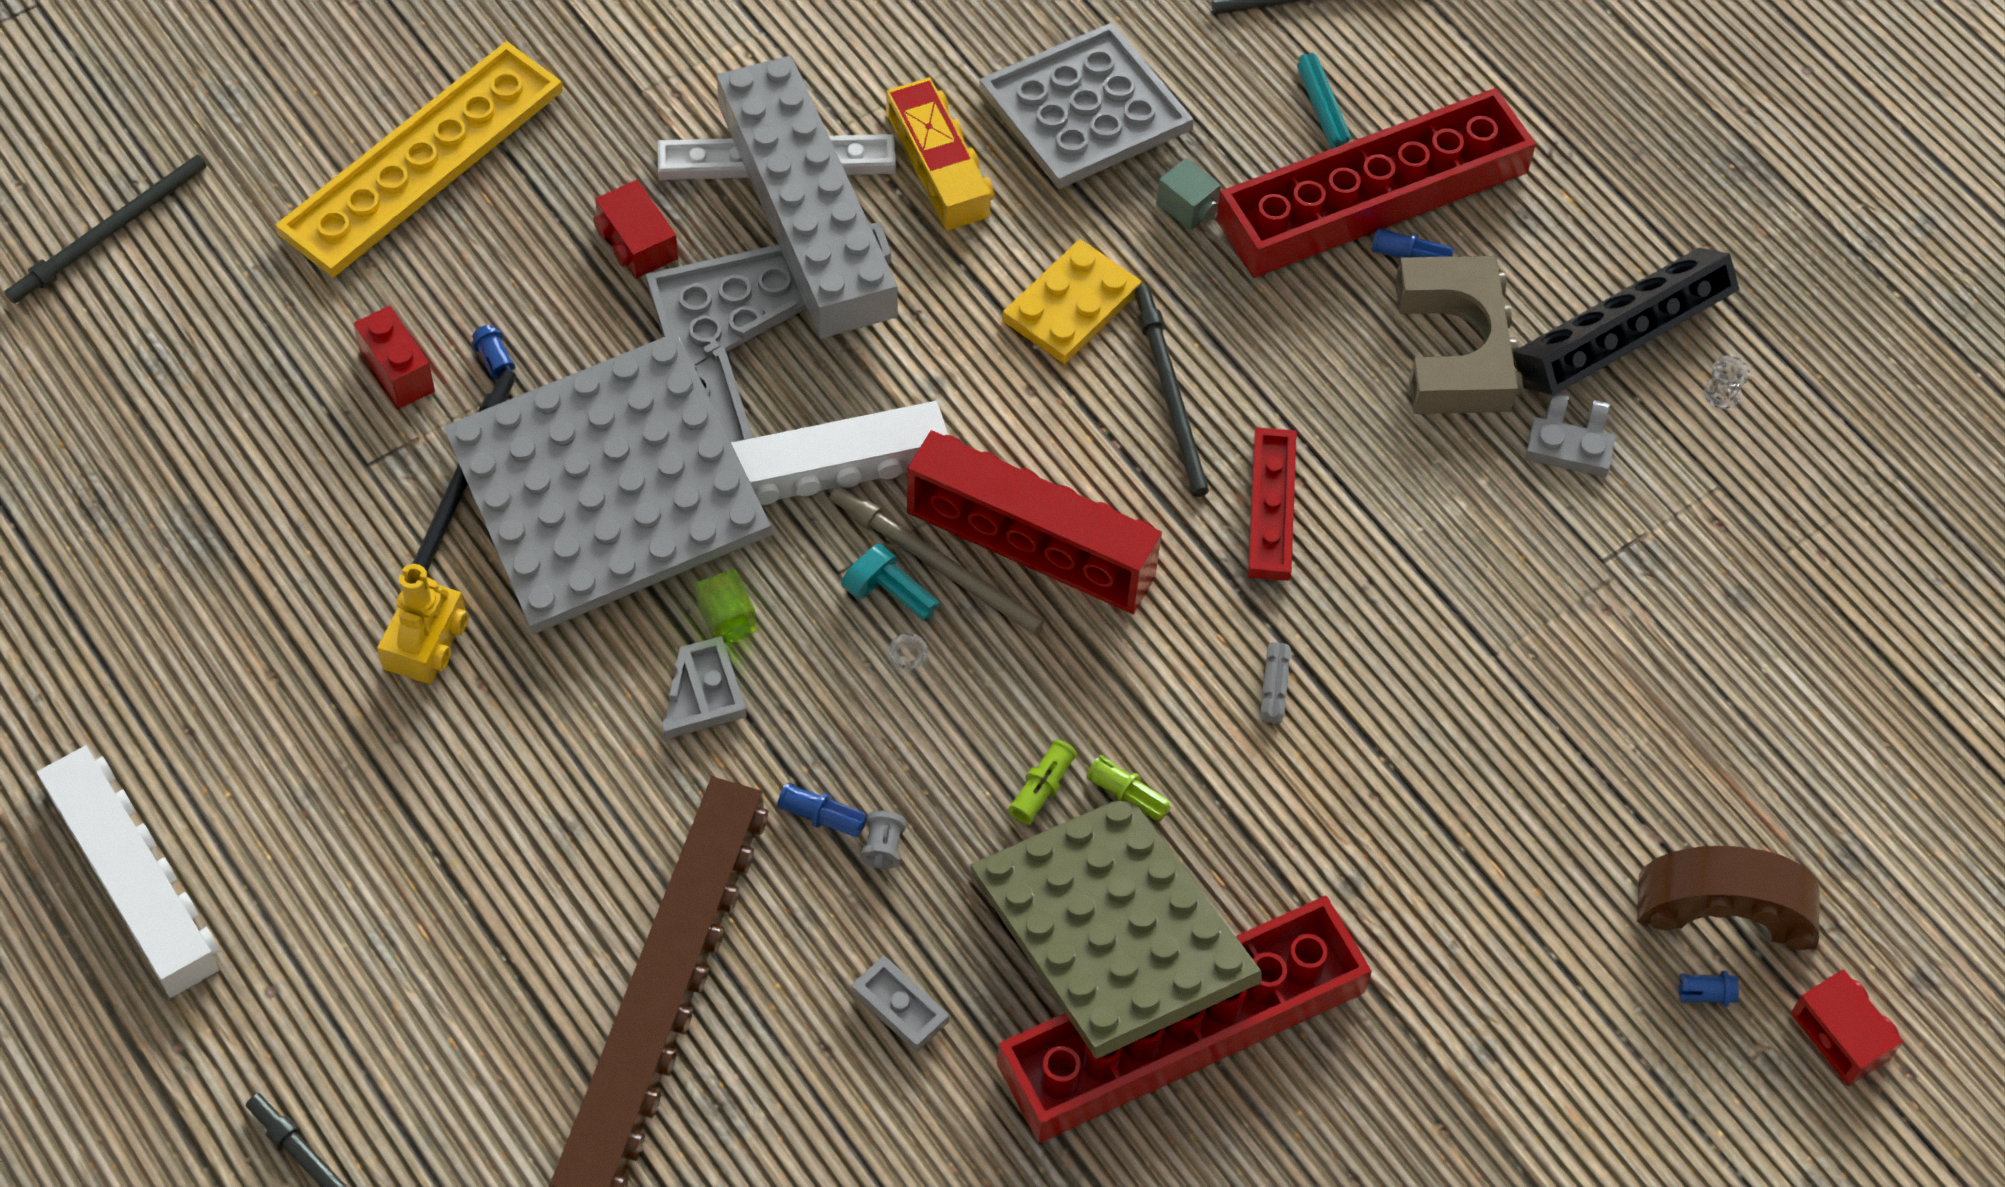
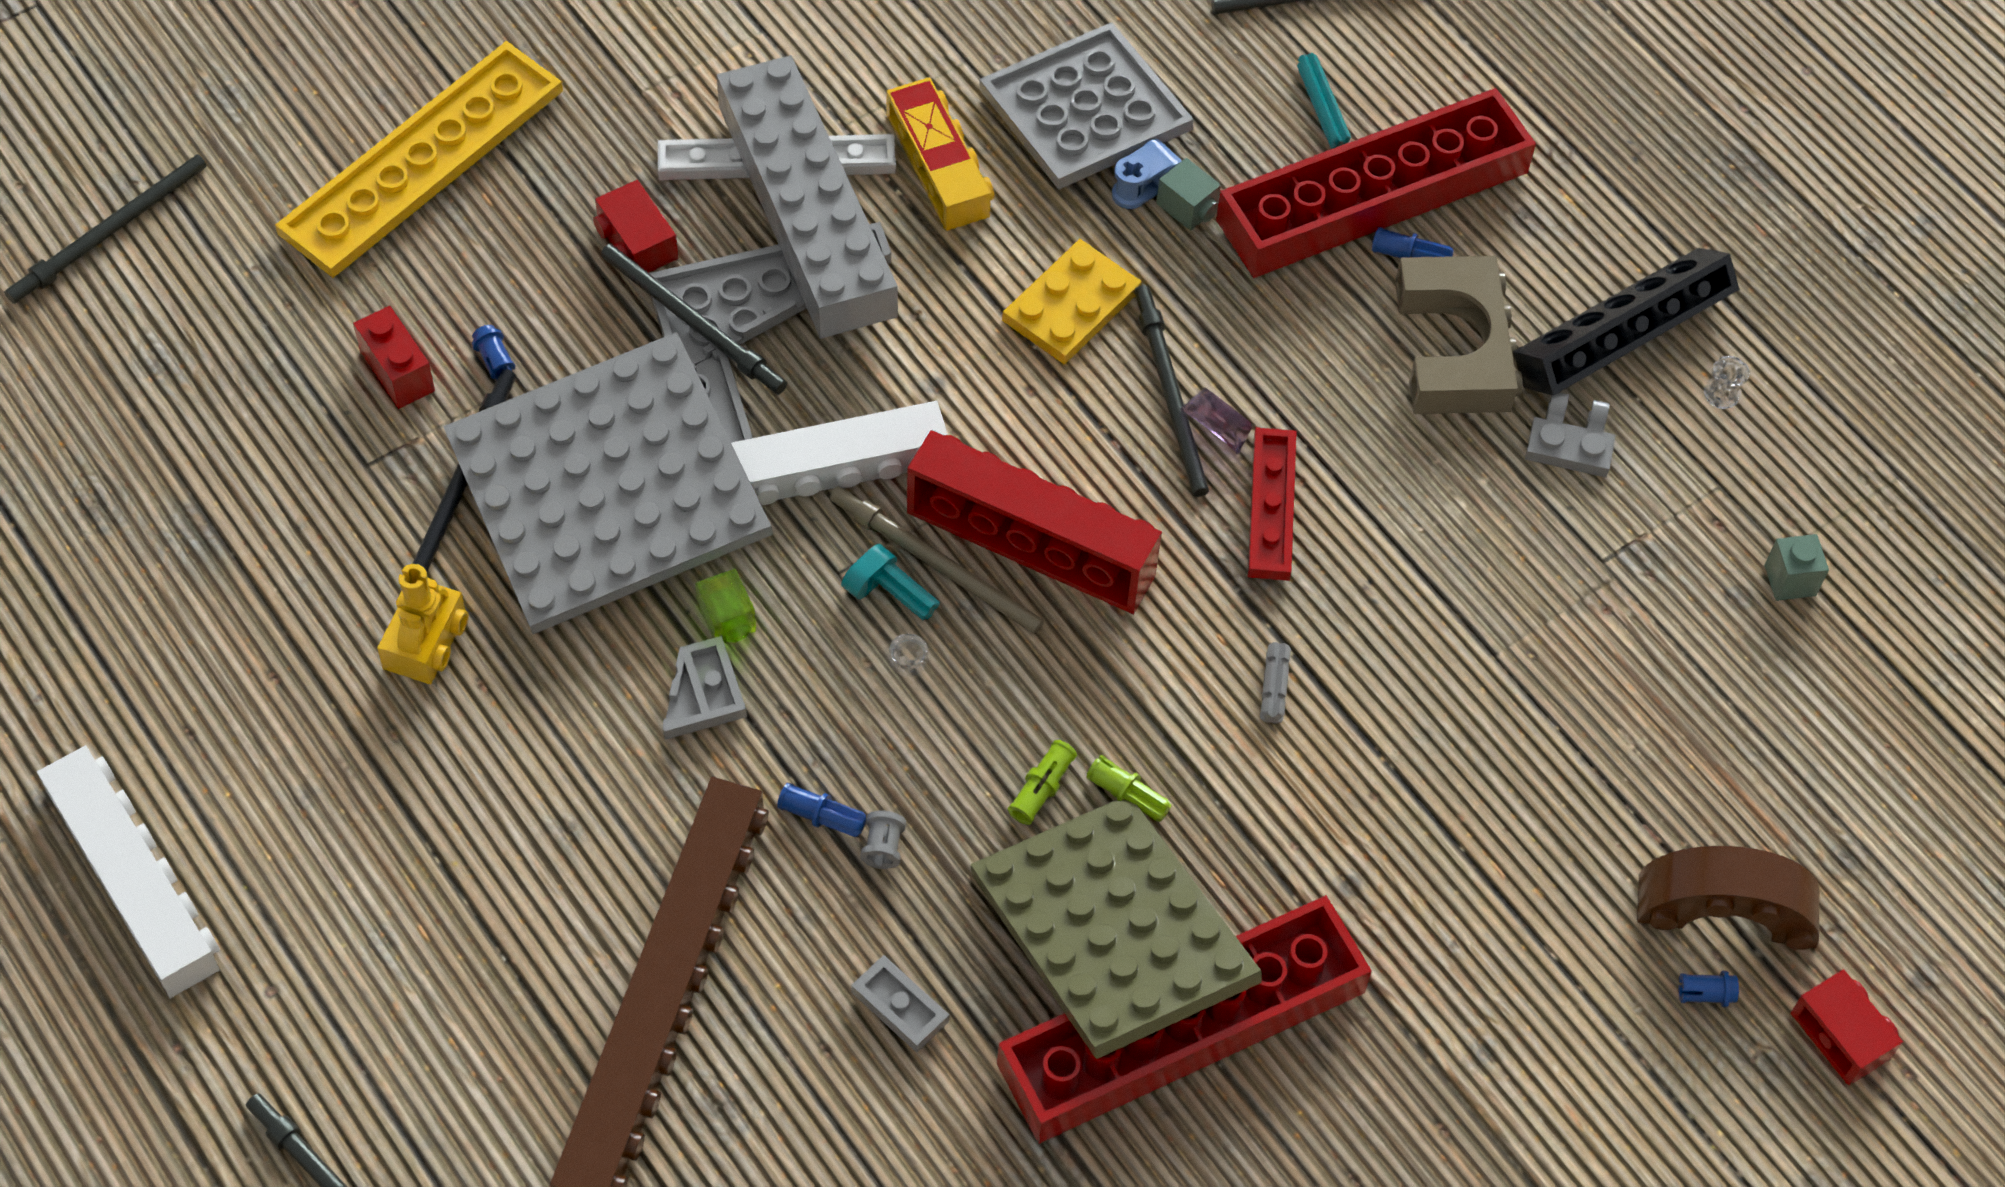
none -> pearl dark grey bar [601,244,787,395]
none -> medium blue piece [1112,139,1182,209]
none -> piece [1180,387,1253,454]
none -> sand green brick [1764,534,1829,601]

